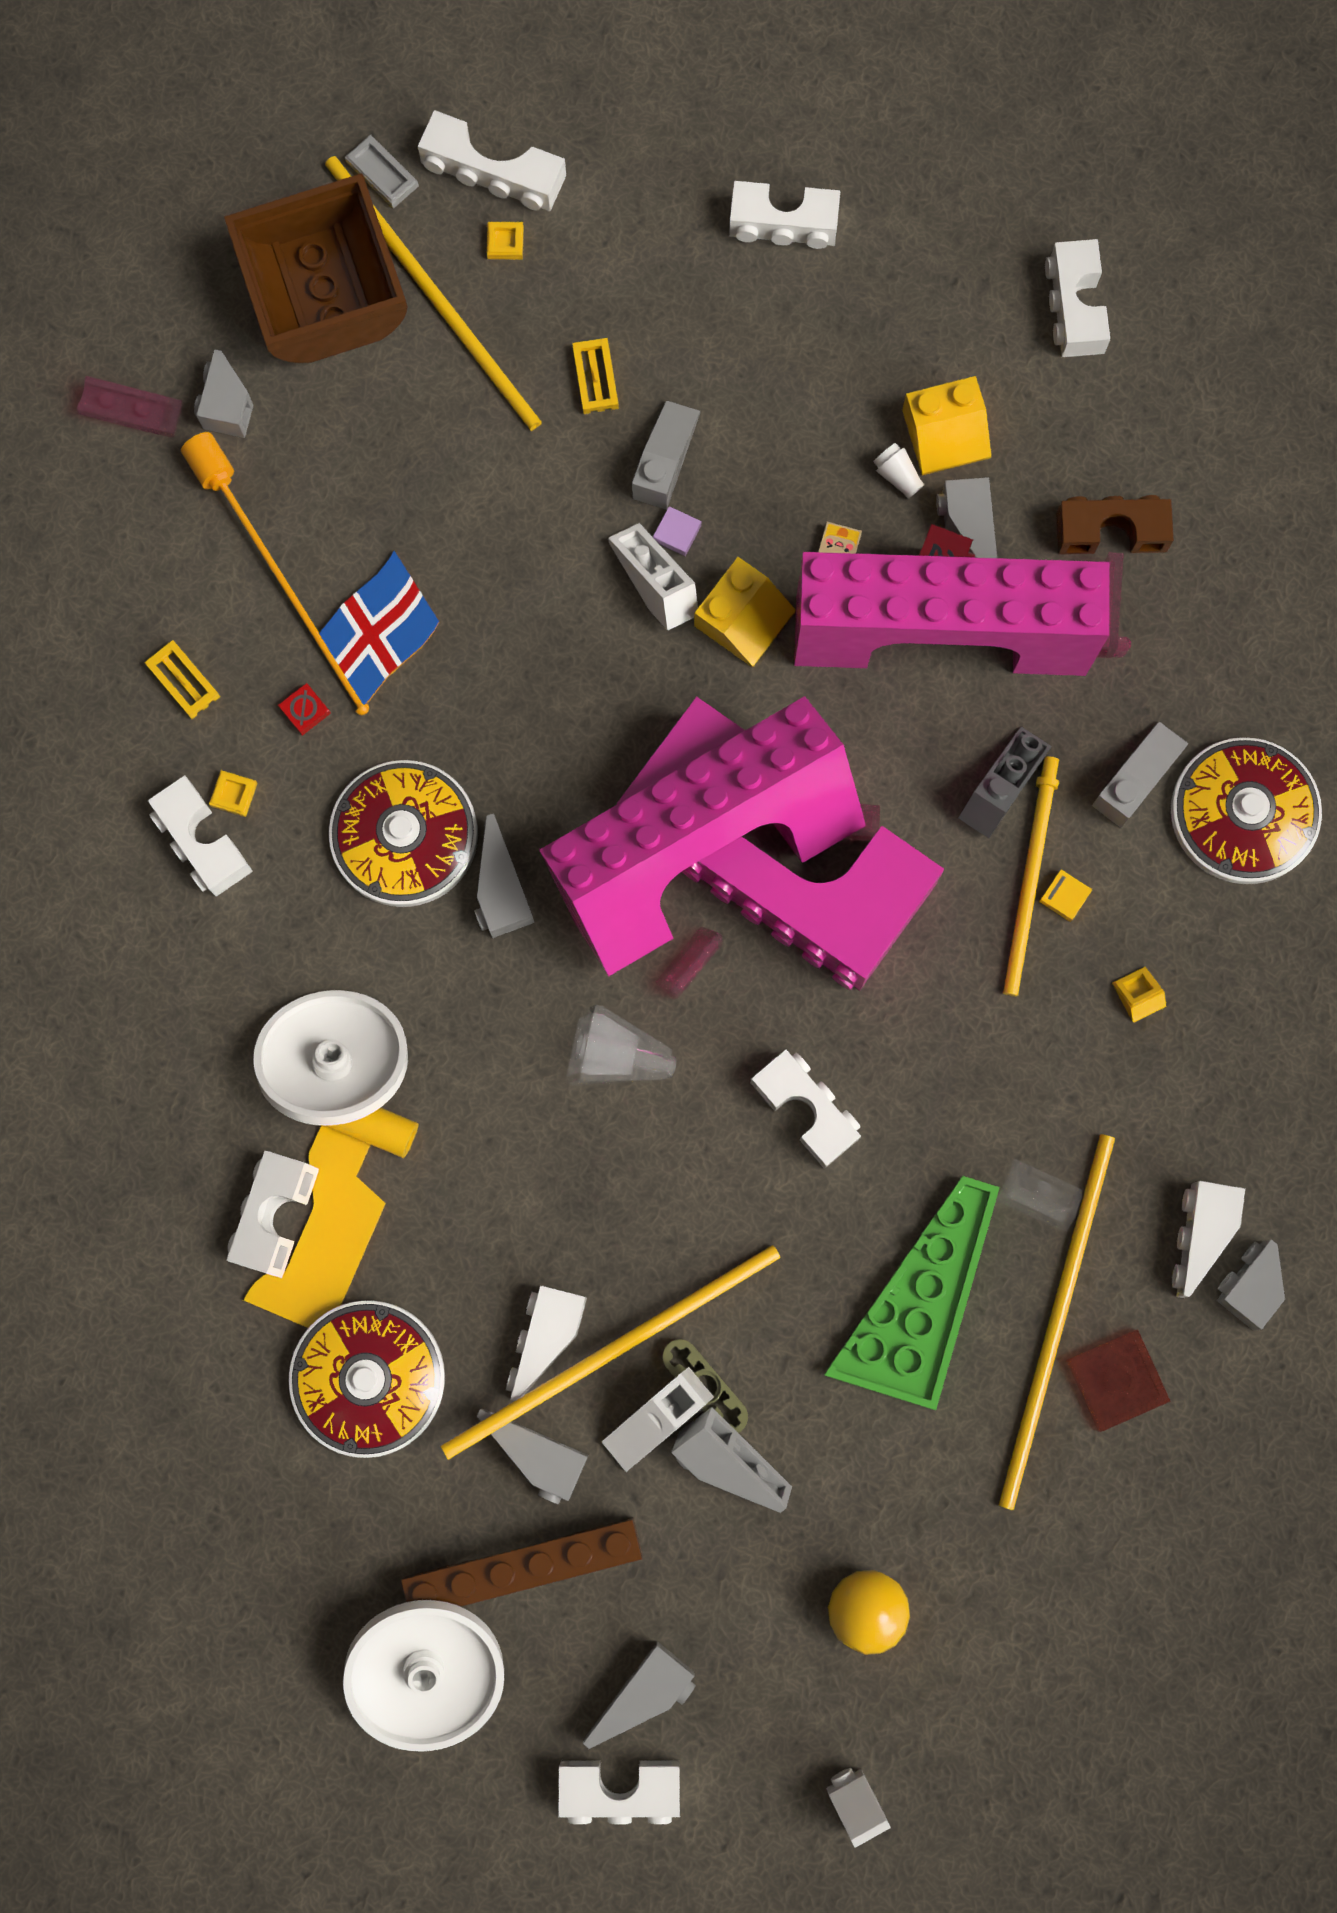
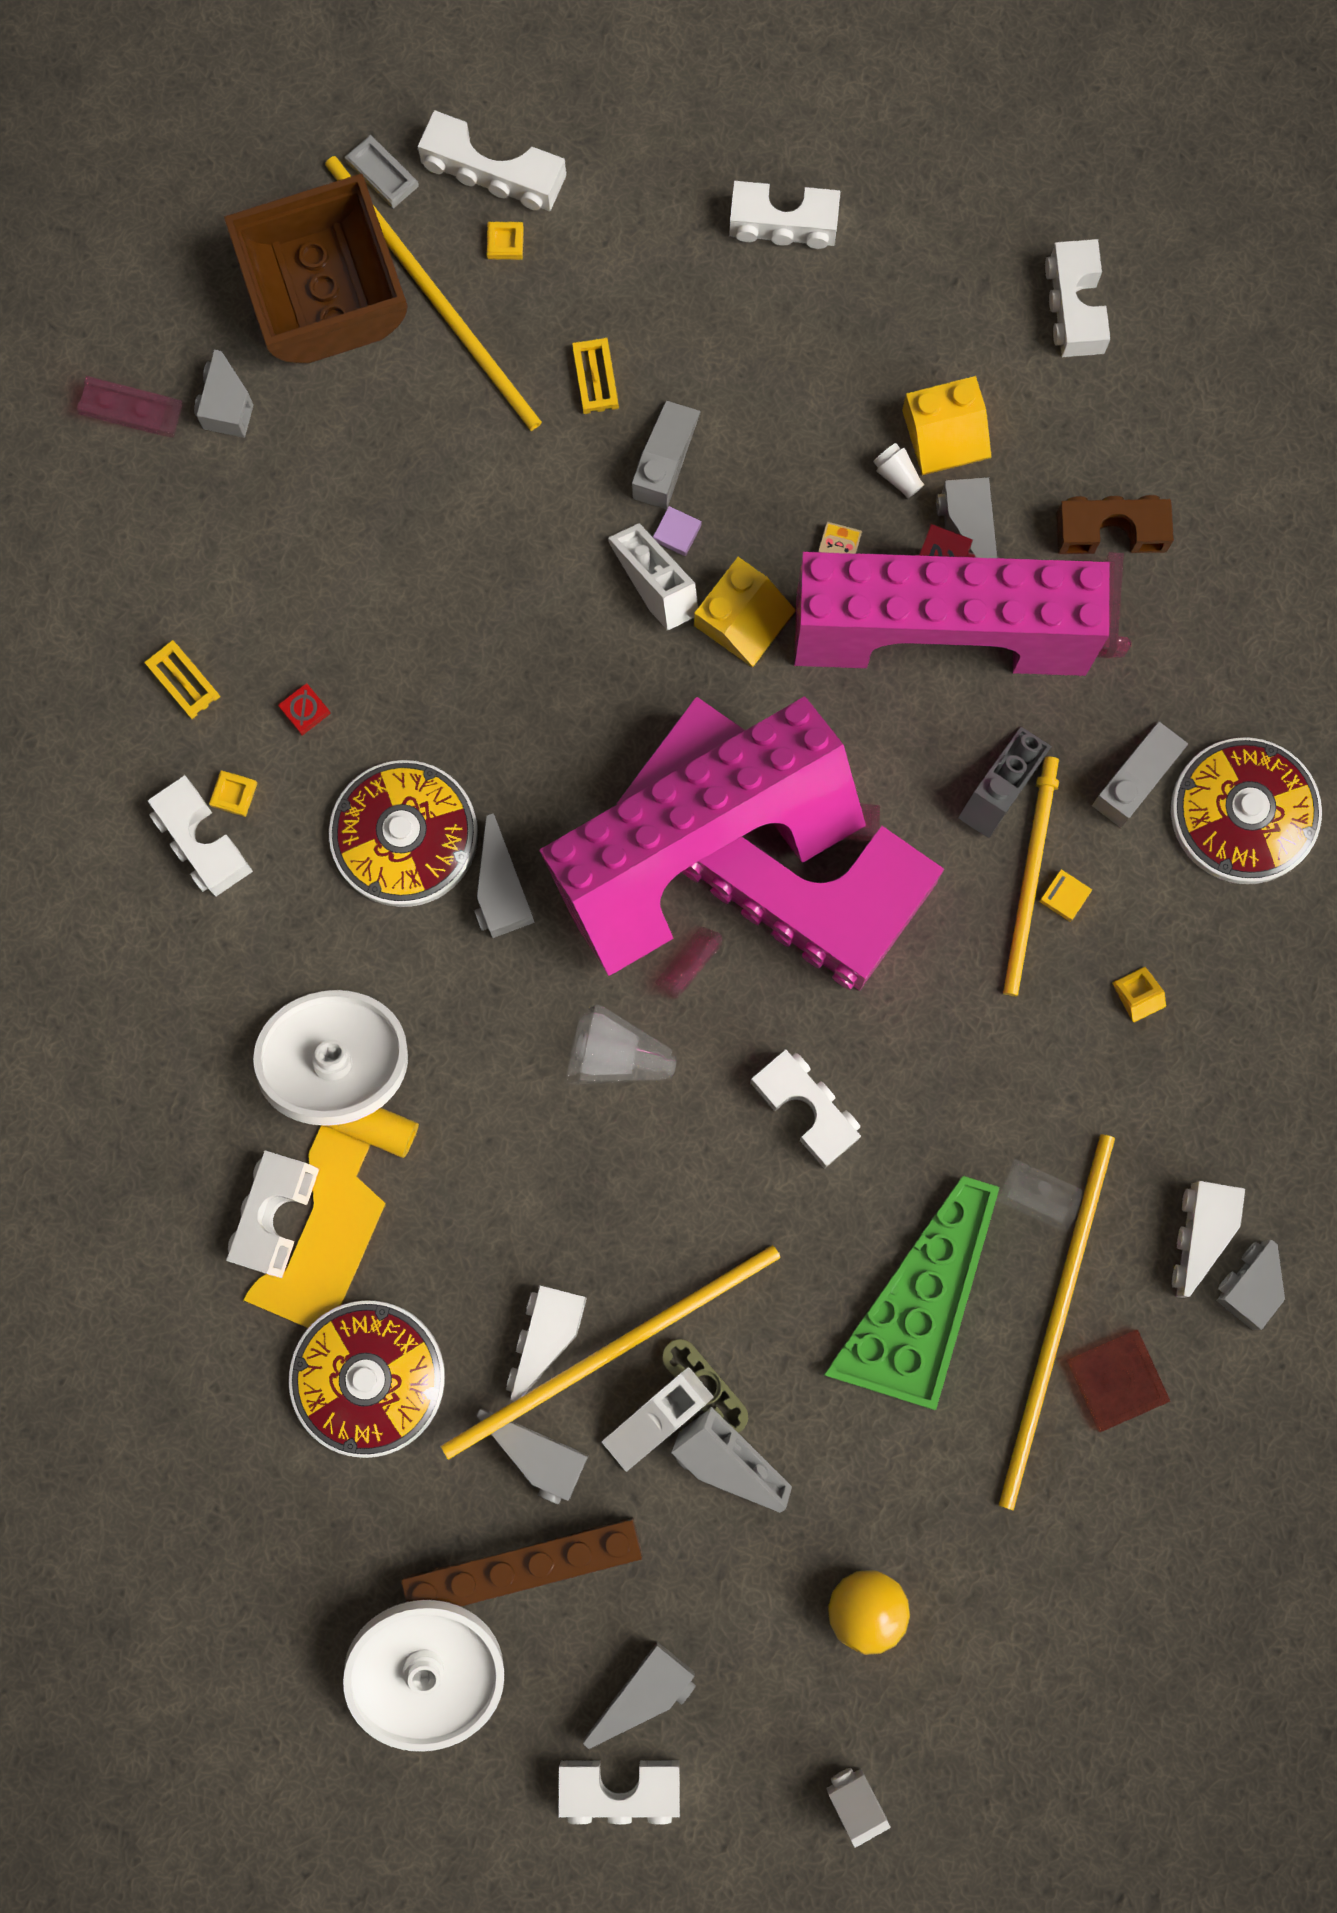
flag [181,432,439,715] -> none

